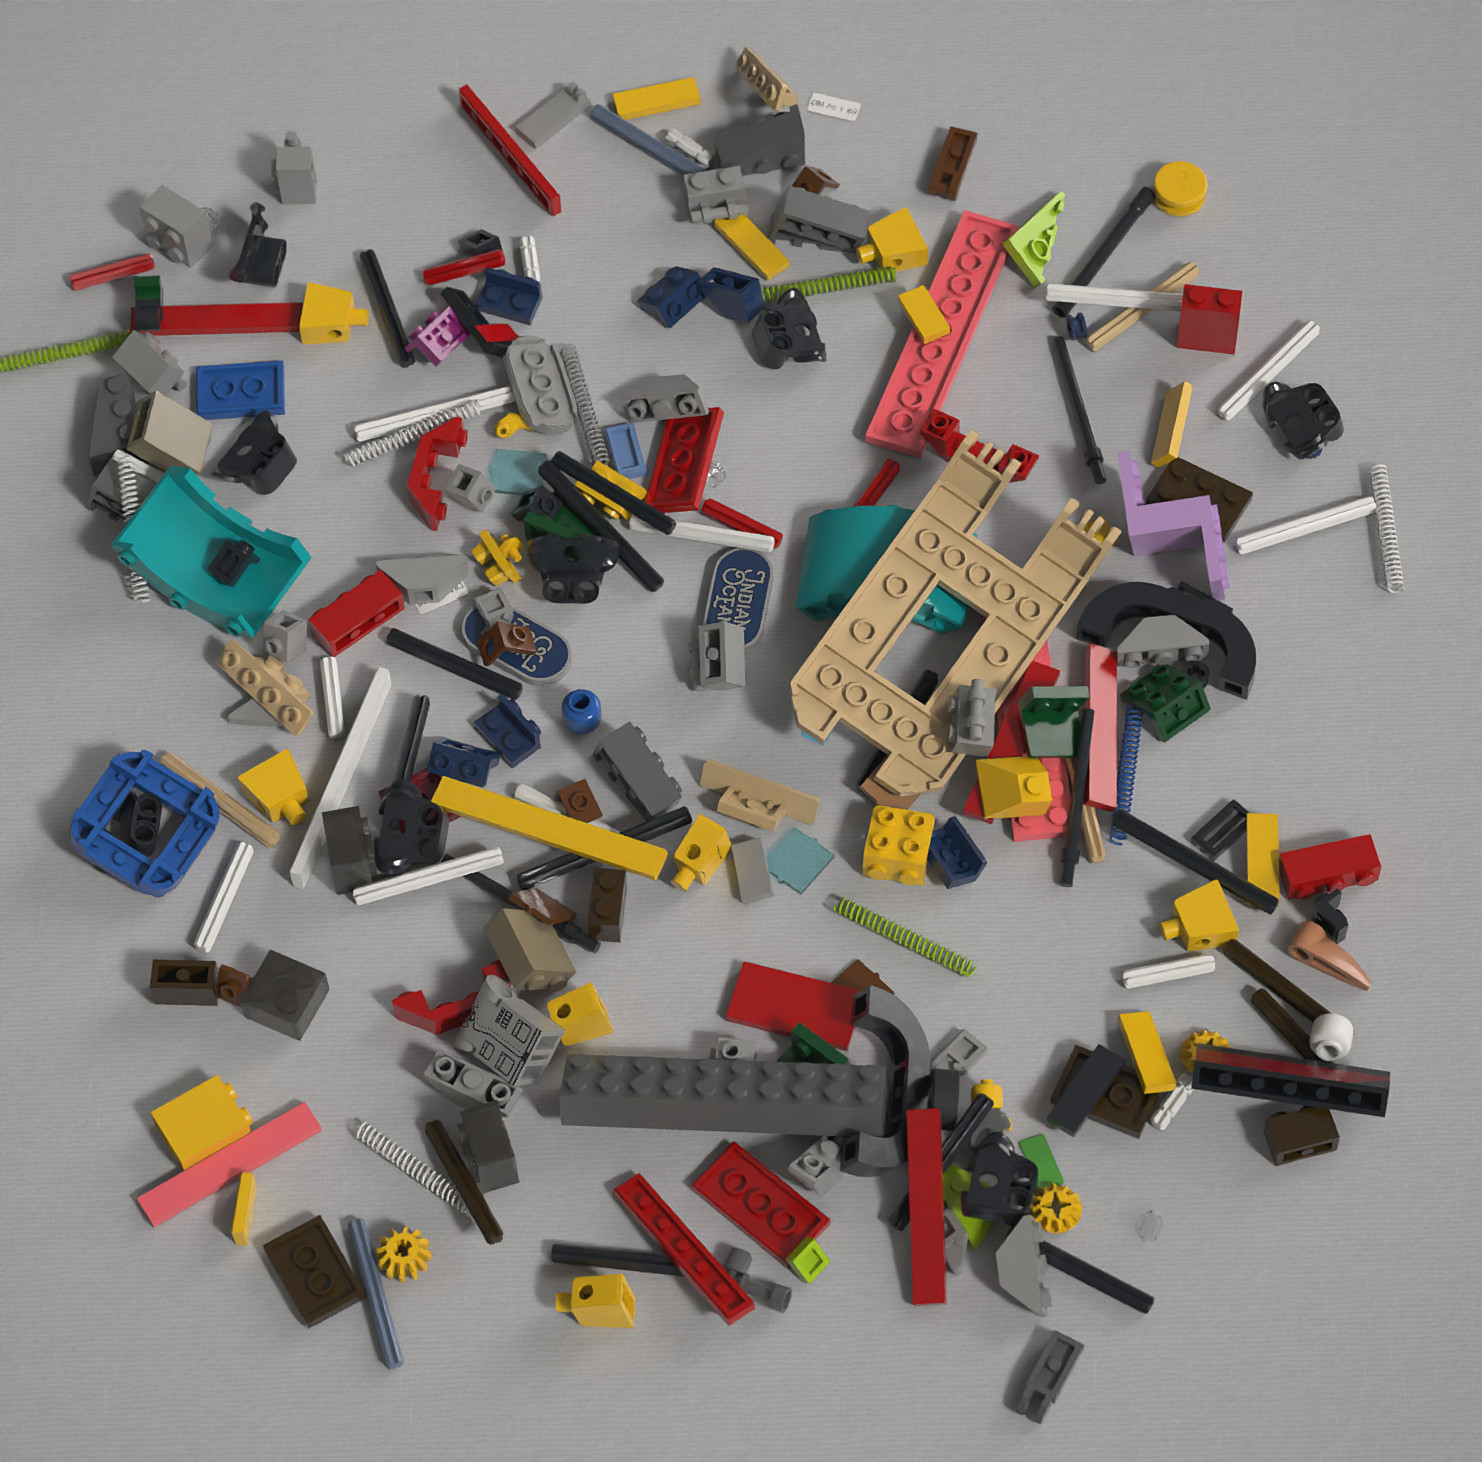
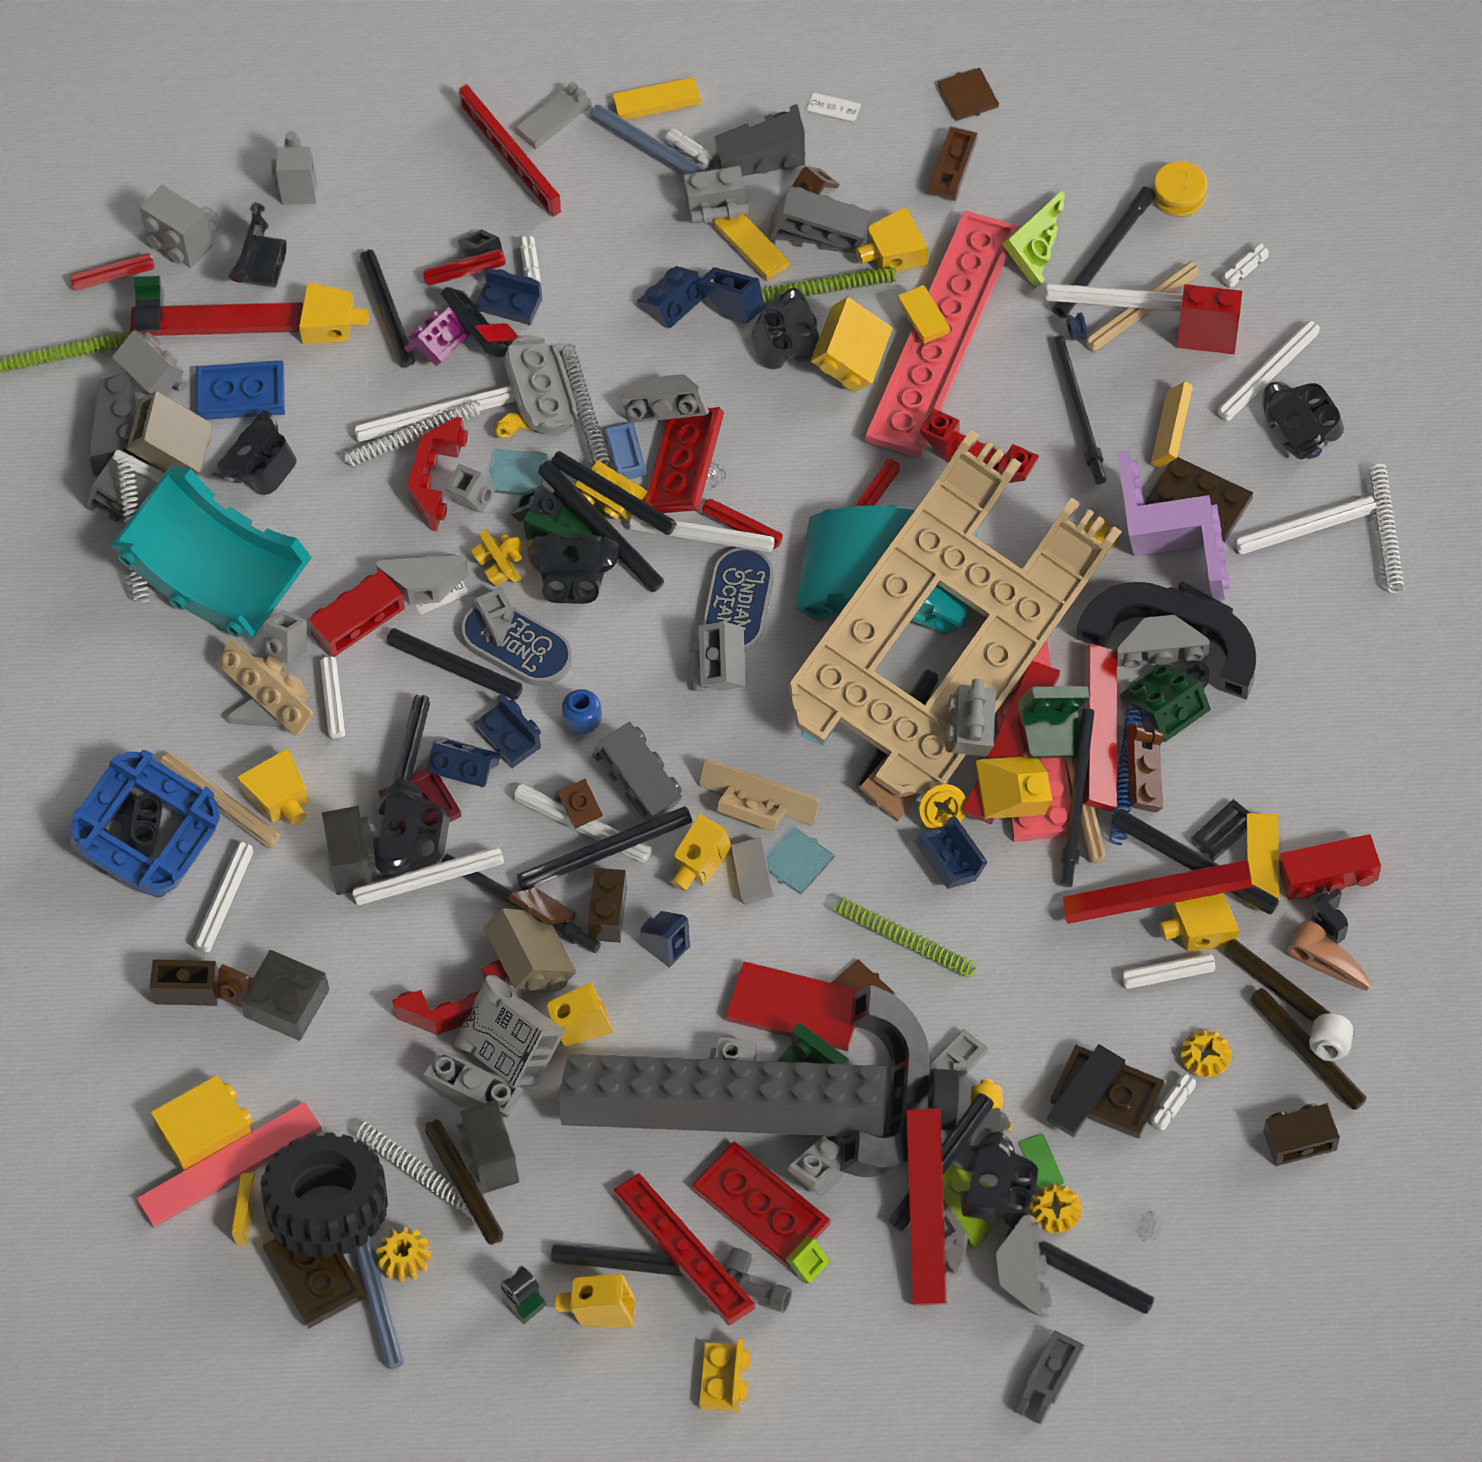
black bracket [207,539,260,587] -> none
white tile [289,667,392,889] -> none
yellow tile [431,776,668,881] -> none
reddish brown bracket [477,622,537,667] -> none
tan bracket [737,46,799,112] -> none
yellow bracket [863,805,935,886] -> none
yellow tile [1117,1011,1177,1094] -> none
black brick [1191,1043,1390,1118] -> none
none -> black tyre [261,1132,388,1258]
none -> black leg [500,1265,546,1324]
none -> dark blue slope [640,911,690,968]
none -> yellow bracket [700,1338,751,1412]
none -> yellow brick [810,297,893,392]
none -> yellow gear [918,782,967,830]
none -> reddish brown piece [937,67,999,121]
none -> red tile [1063,860,1253,924]
none -> reddish brown plate [1127,724,1163,813]
none -> white axle [1222,243,1269,287]

